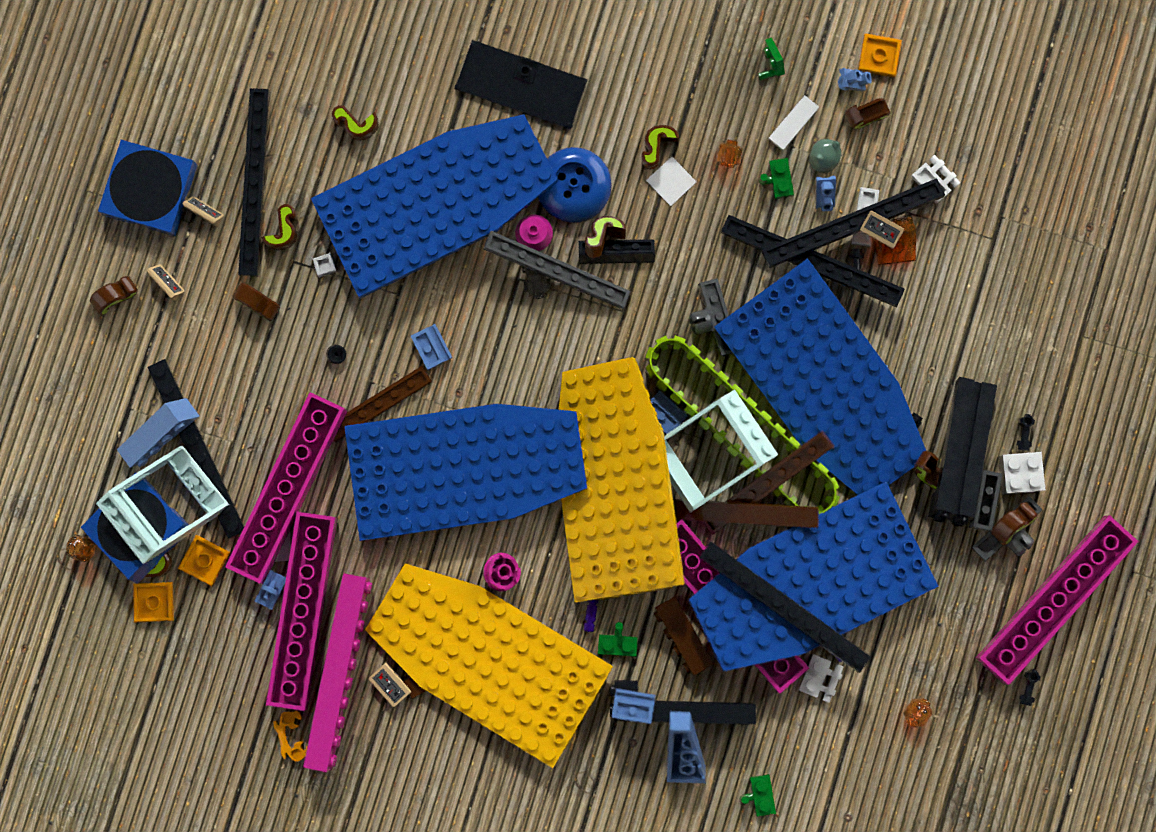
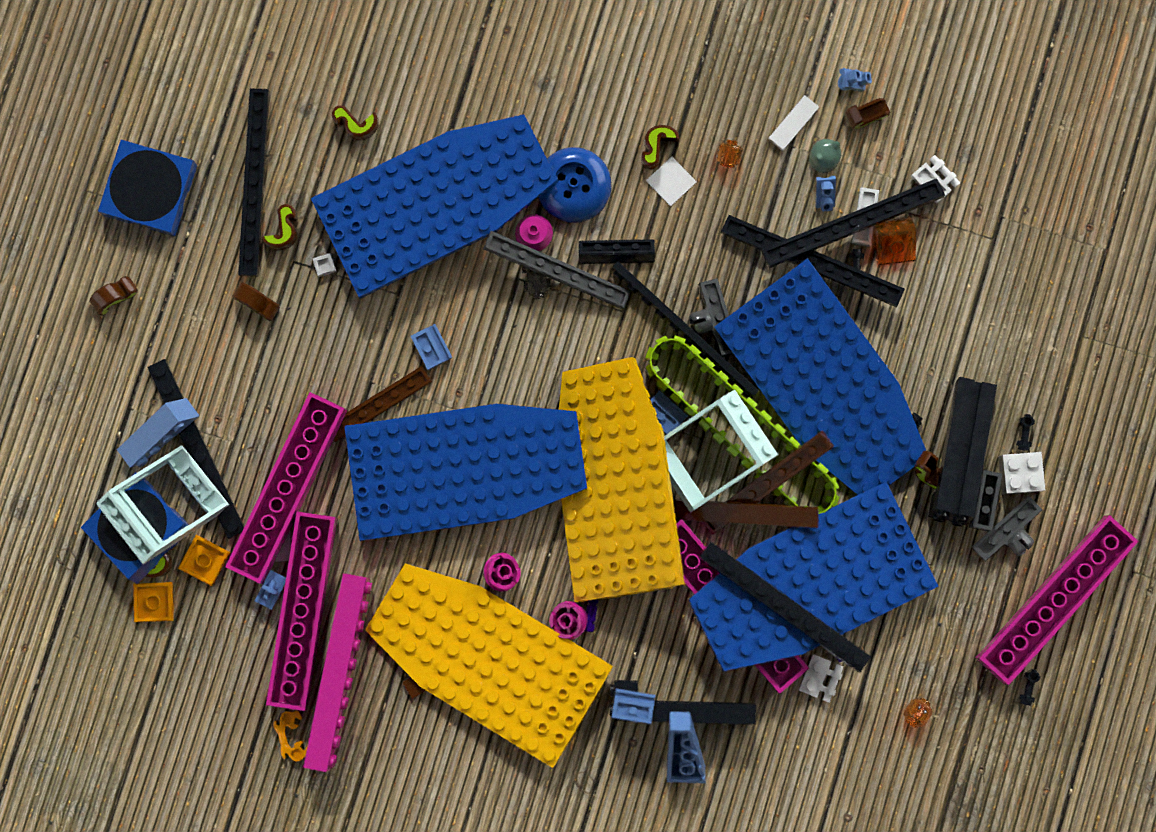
clear orange head [66,535,96,562] -> none
slope [146,265,185,301] -> none
tan slope [182,197,224,227] -> none
black tile [326,344,346,364] -> none
slope [369,663,412,707] -> none
black door [454,40,588,130] -> none
reddish brown animal [585,216,626,258] -> none
green plate [598,622,638,656] -> none
reddish brown brick [653,596,714,676] -> none
green plate [740,774,776,817] -> none
green plate [758,38,785,80] -> none
green plate [759,158,794,199] -> none
light orange tile [858,33,902,78] -> none
slope [860,211,904,249] -> none
reddish brown animal [991,502,1038,546] -> none
none -> dark pink cone [550,601,588,640]
none -> black plate [612,261,759,398]

